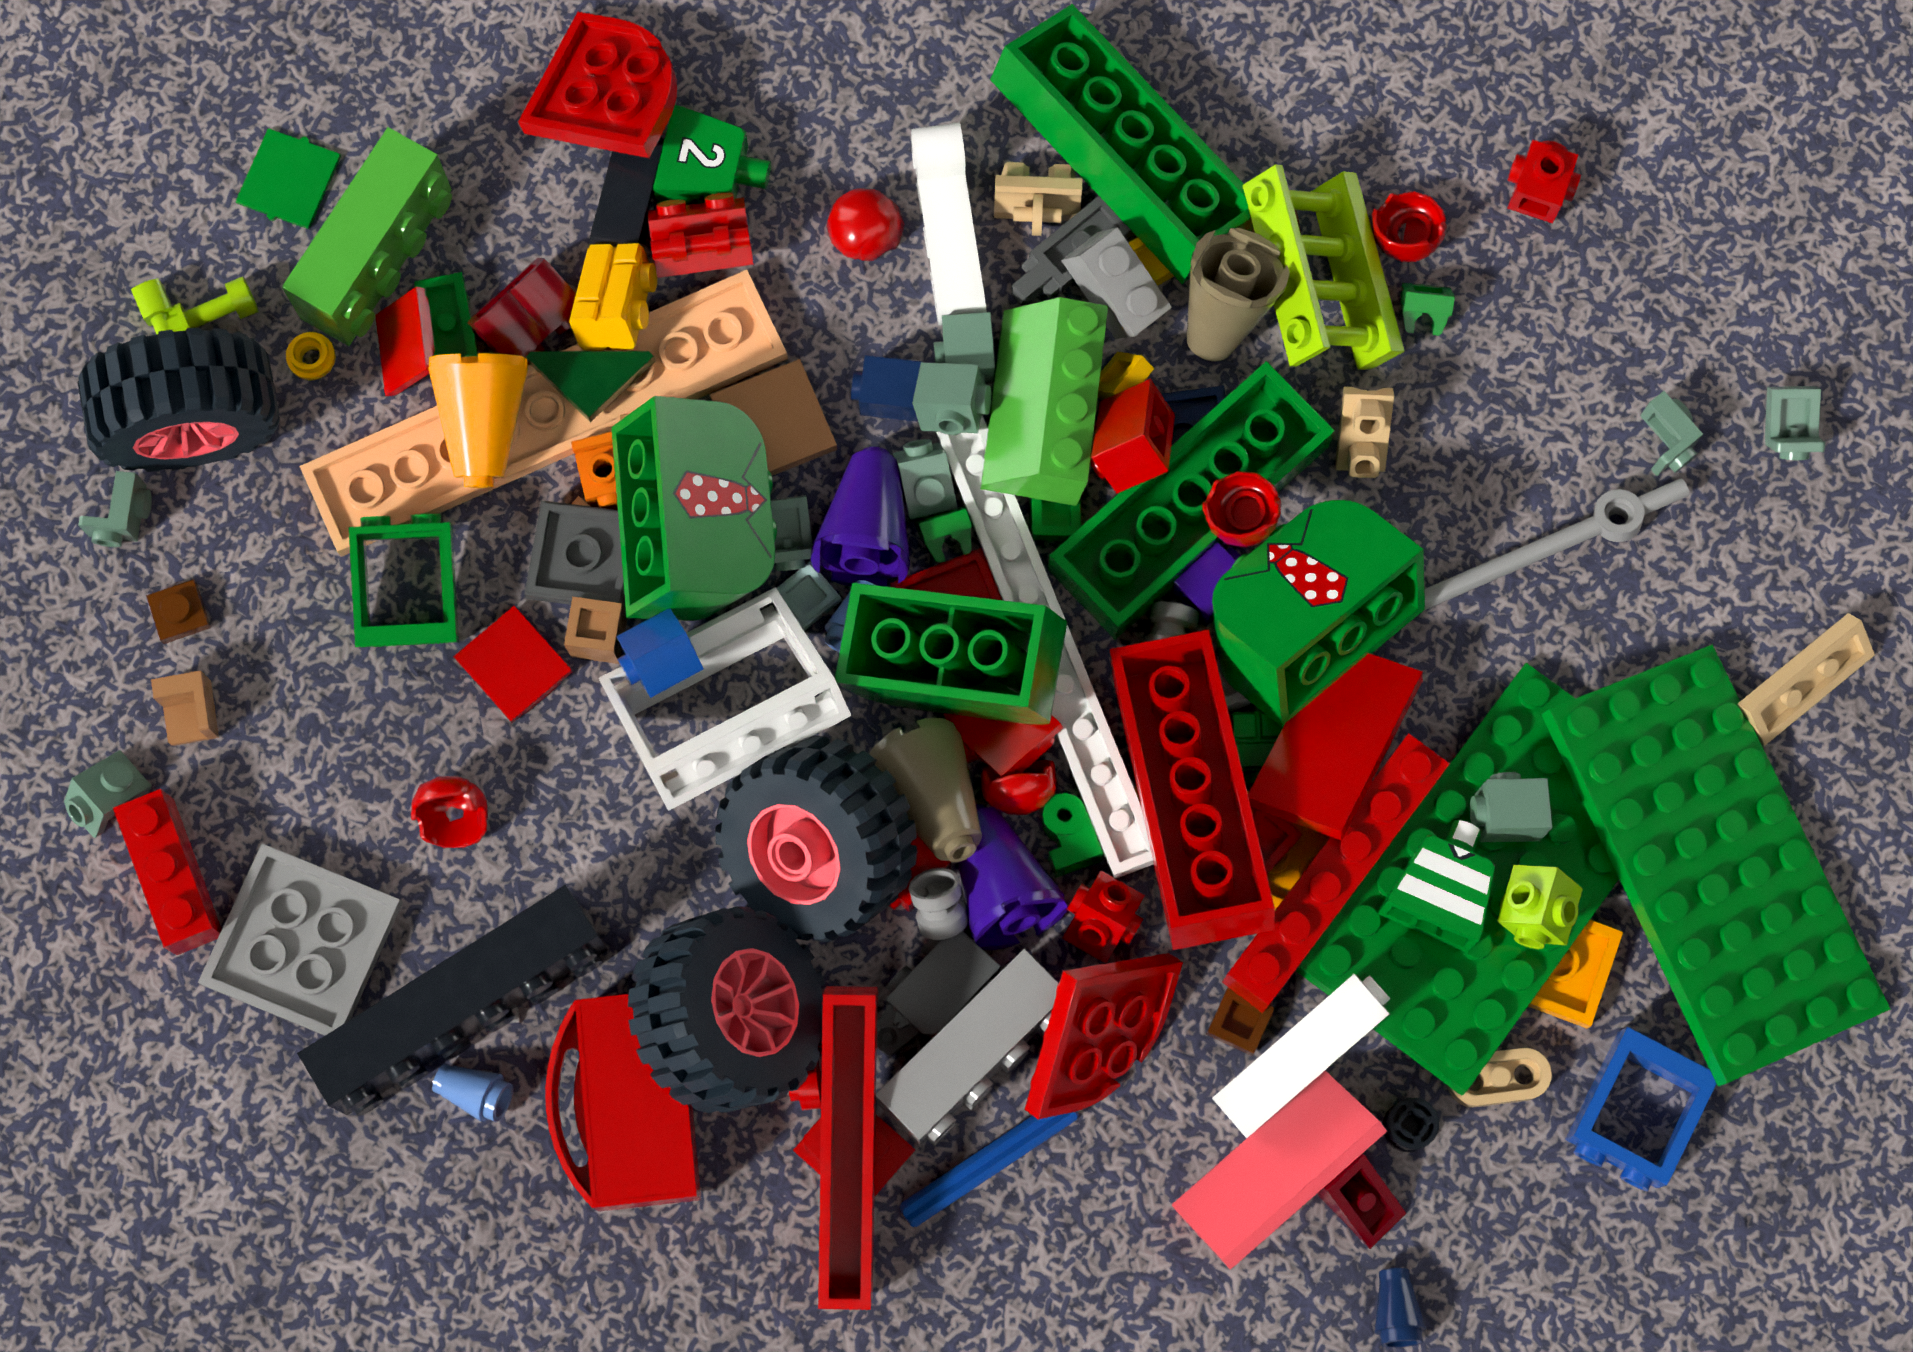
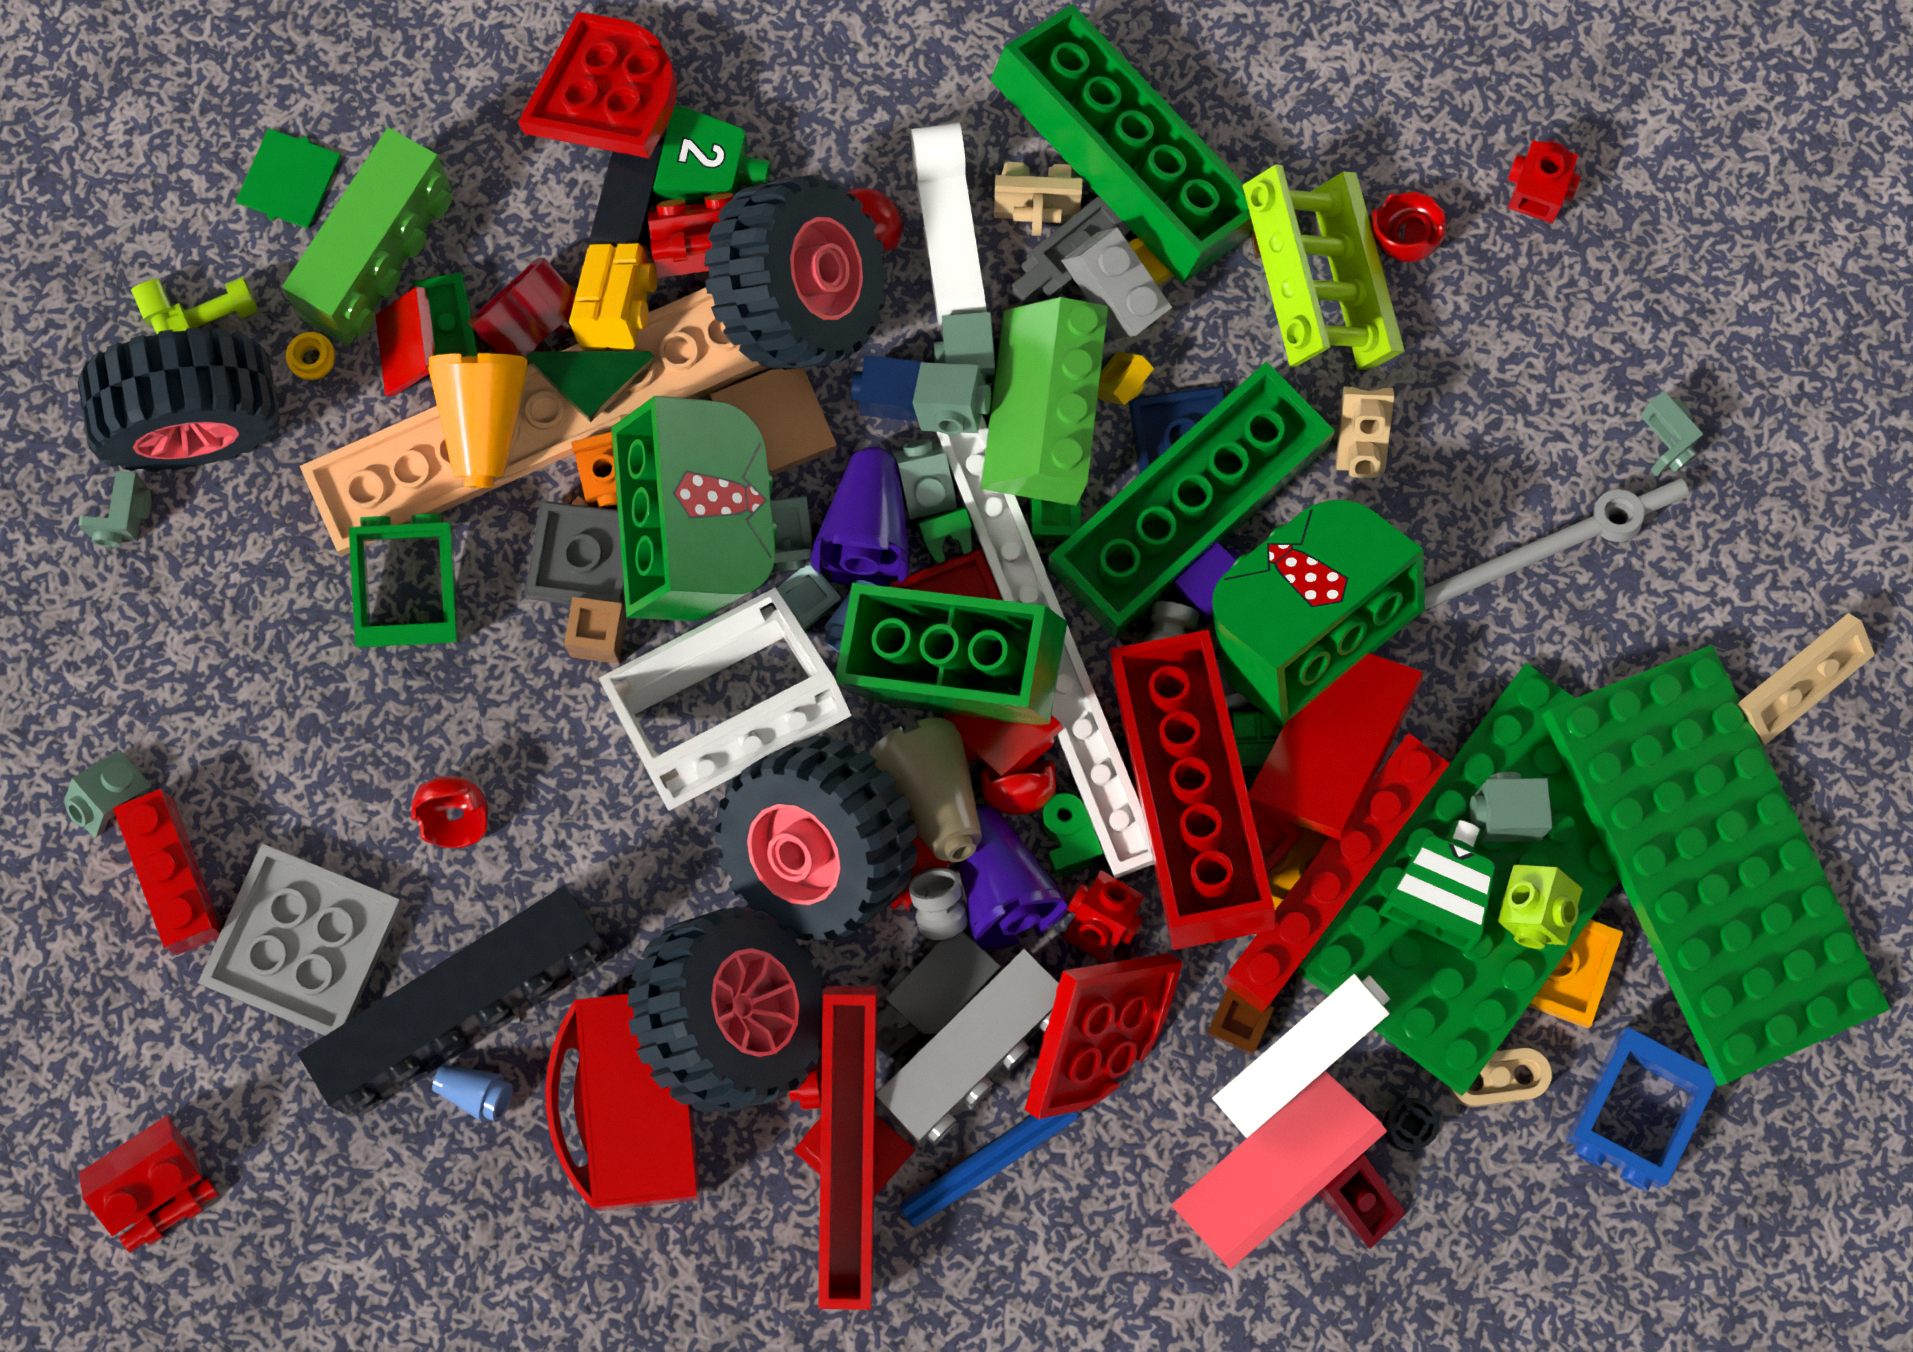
reddish brown plate [146,579,211,644] -> none
medium nougat panel [151,670,219,746] -> none
red piece [453,606,573,723] -> none
blue brick [616,609,704,698] -> none
red brick [1090,378,1175,494] -> none
dark tan cone [1187,228,1290,361] -> none
red hair [1202,471,1282,547] -> none
dark blue cone [1374,1268,1427,1348] -> none
green tile [1400,282,1455,336] -> none
sand green bracket [1765,386,1825,460] -> none
none -> red brick [79,1115,219,1253]
none -> black wheel [704,175,888,370]

